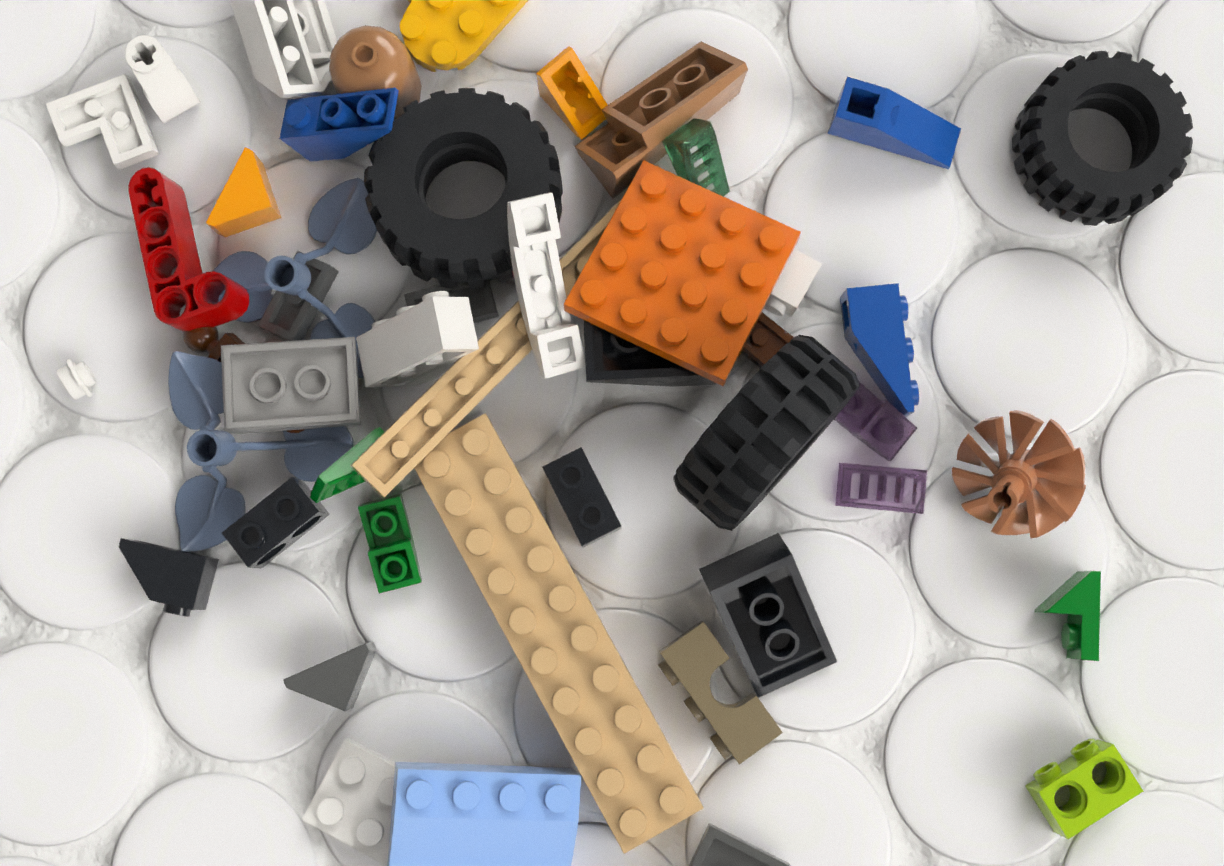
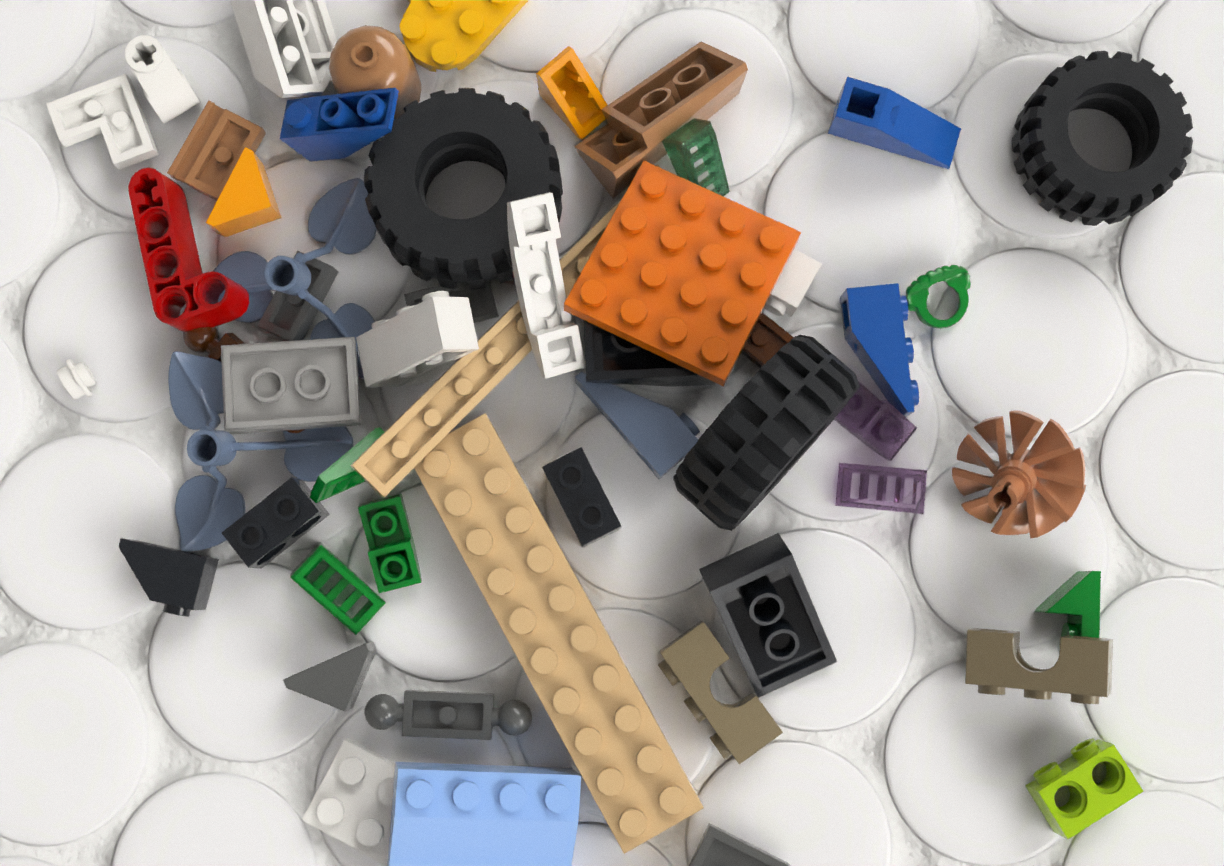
none -> medium nougat plate [167,100,266,201]
none -> green slope [290,542,386,635]
none -> dark grey plate [364,690,532,740]
none -> sand blue slope [575,371,700,479]
none -> green piece [905,265,971,329]
none -> dark tan arch [965,628,1113,704]

